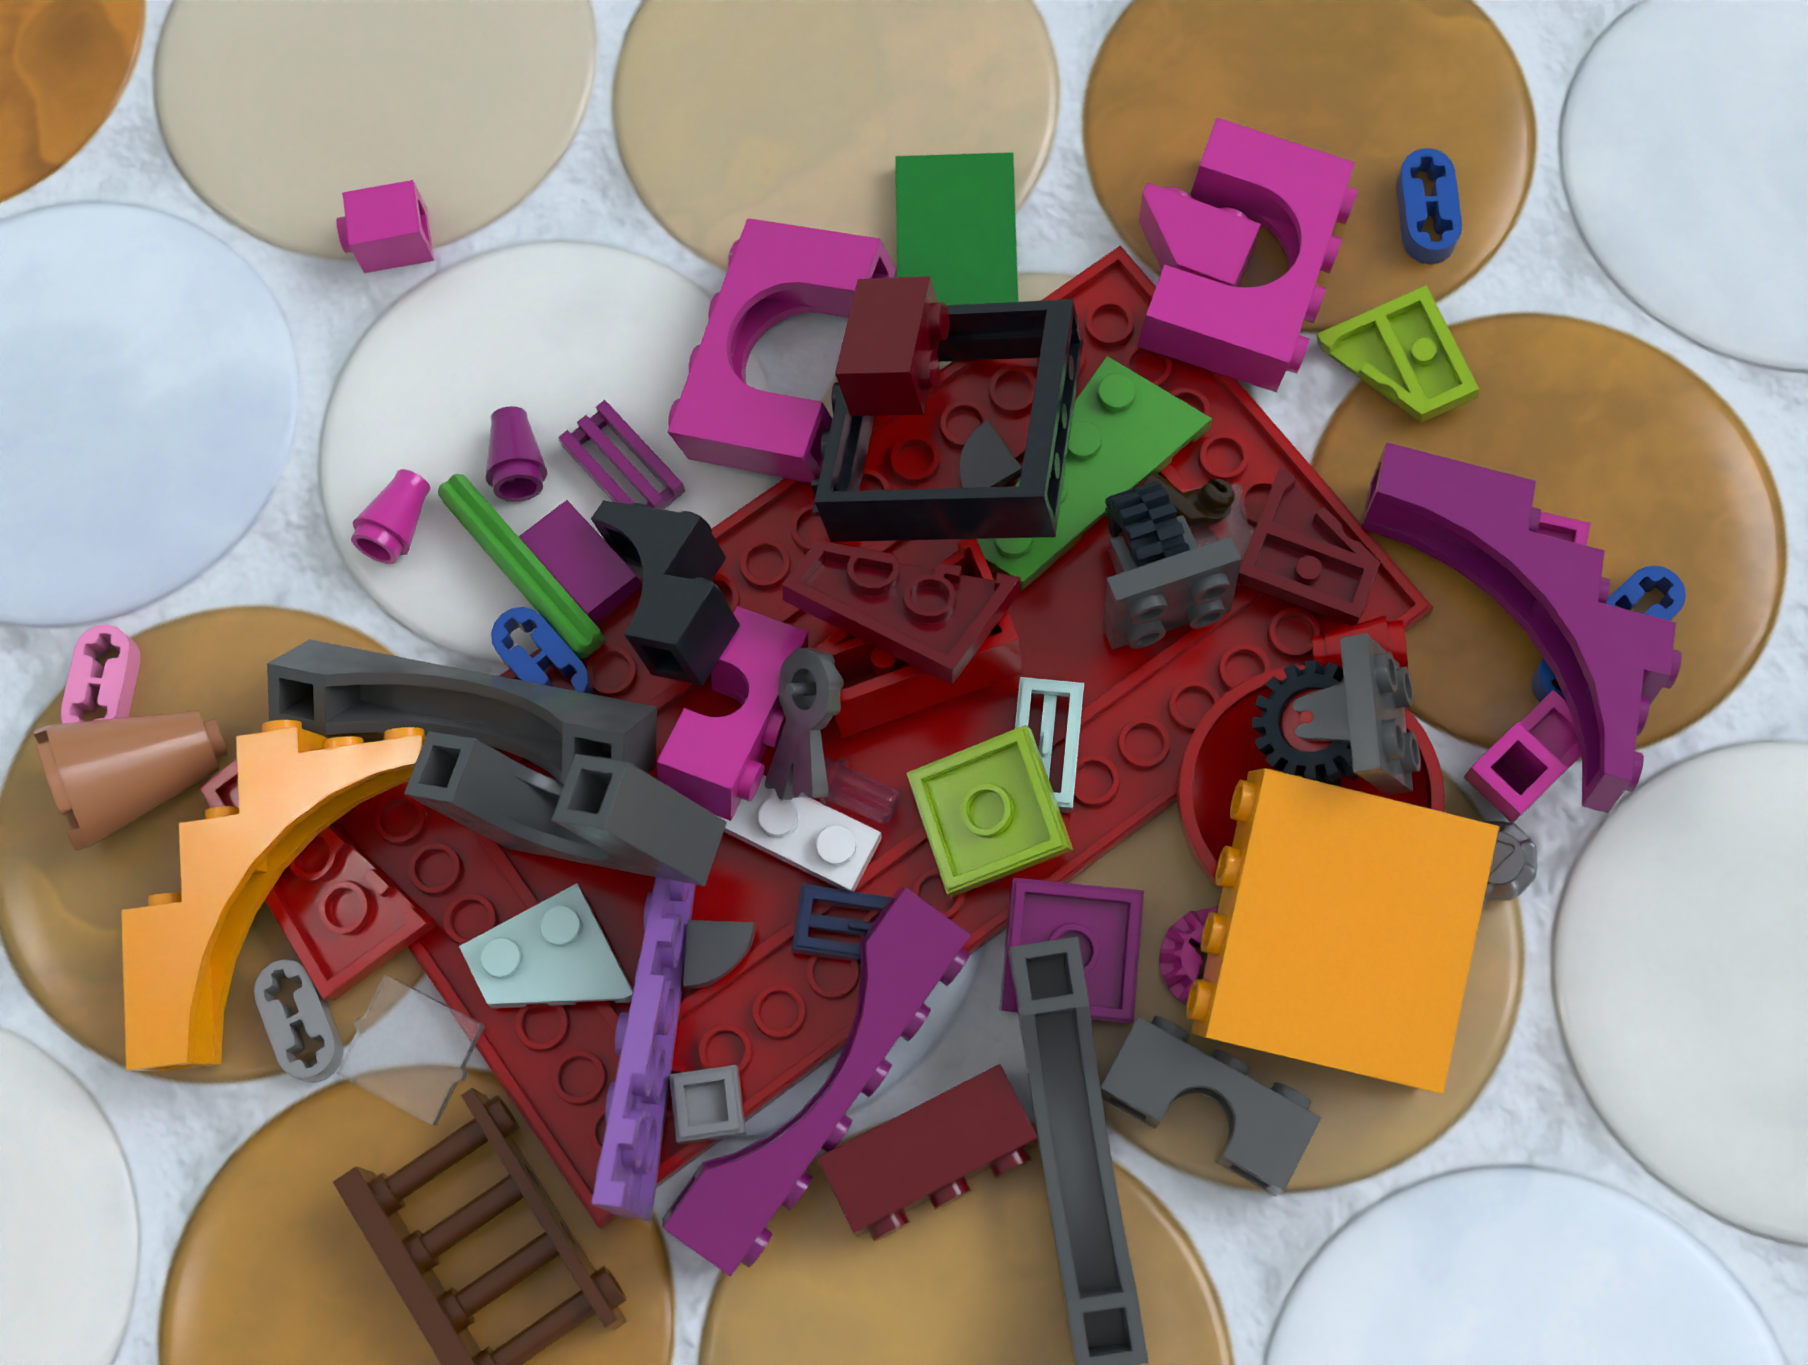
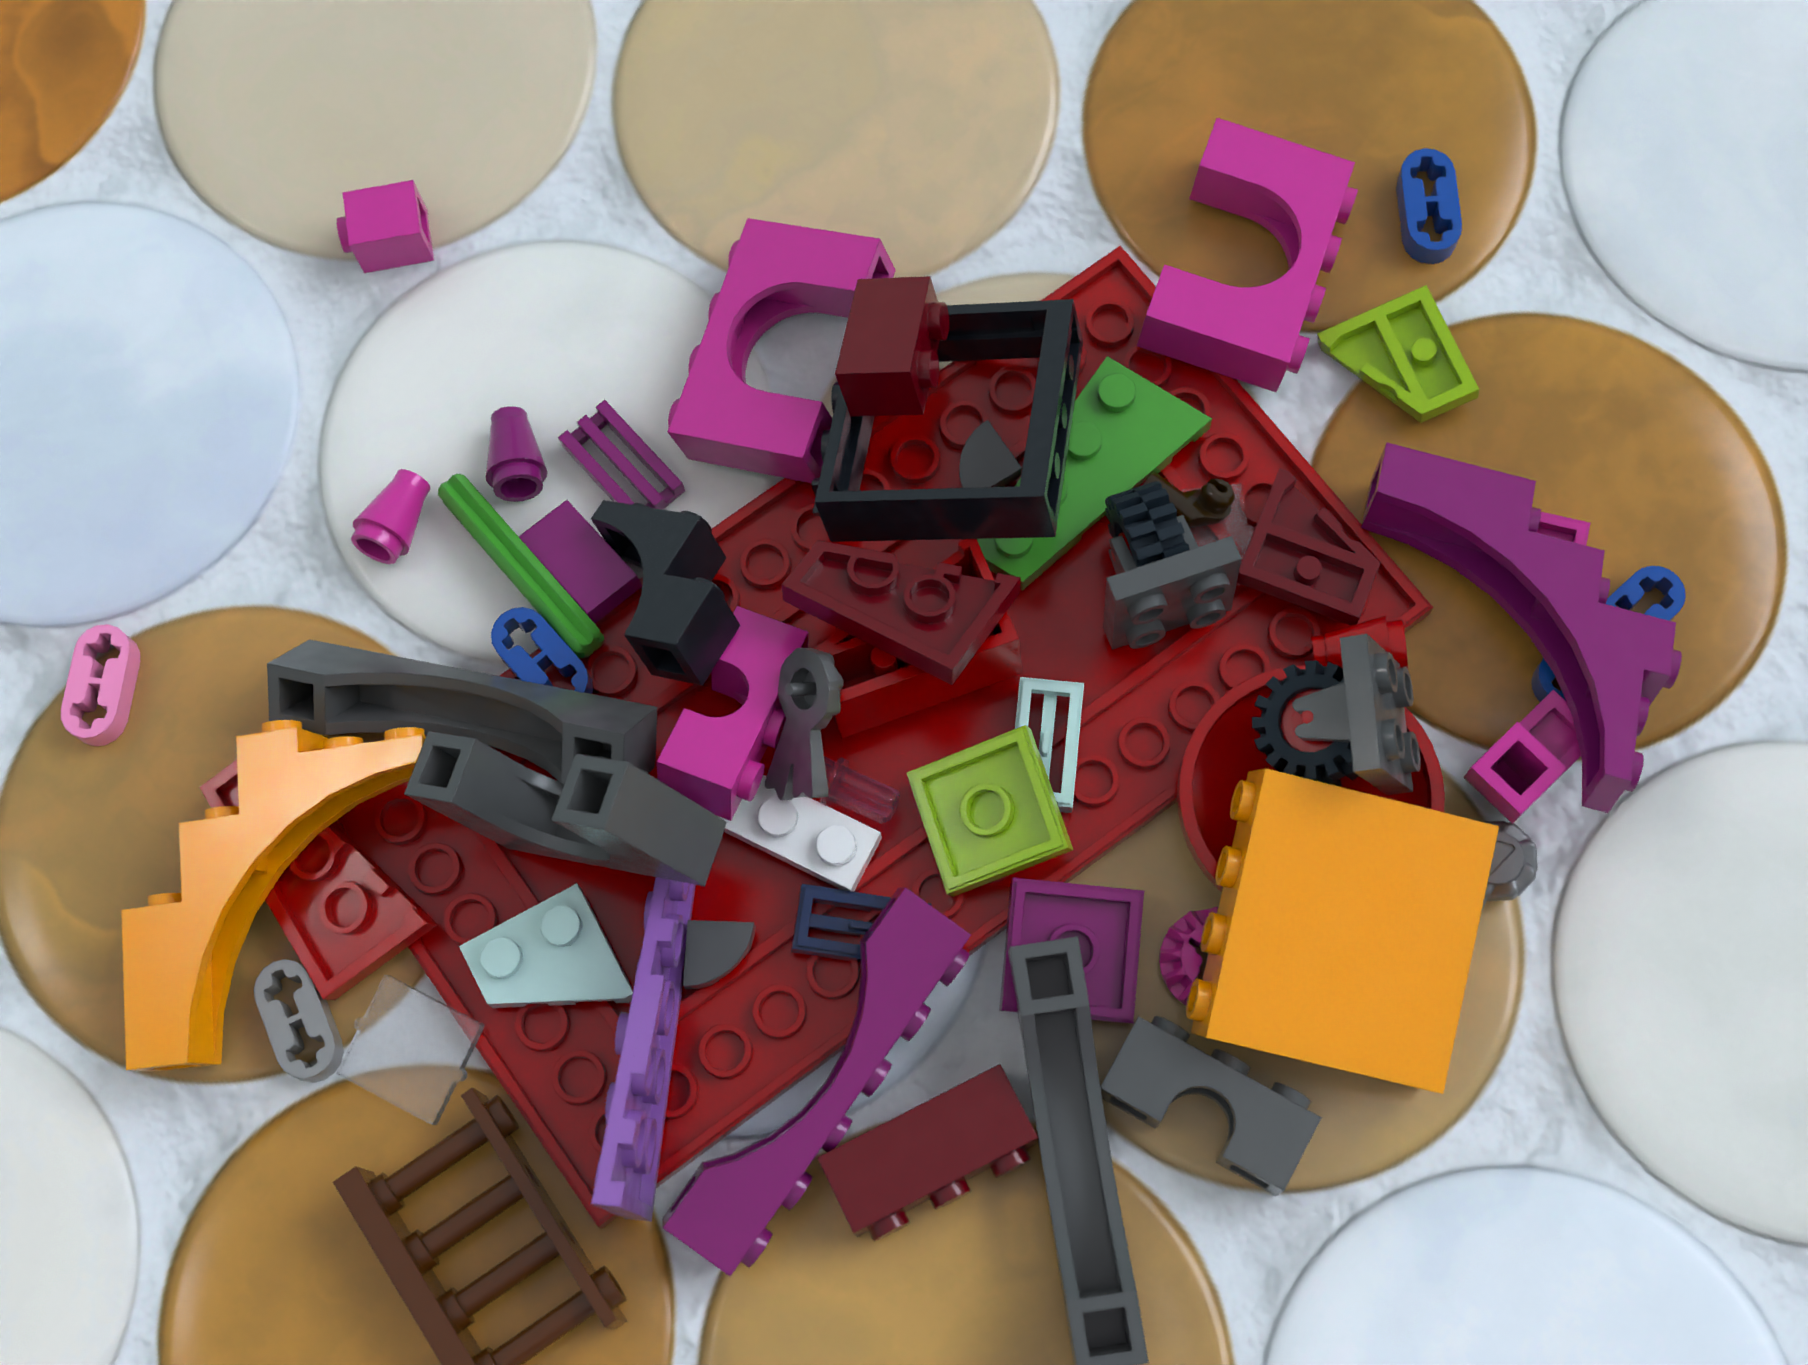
nougat cone [33,710,228,851] -> none
light grey tile [669,1065,746,1144] -> none
green tile [895,152,1018,305] -> none
dark pink slope [1139,182,1261,287] -> none

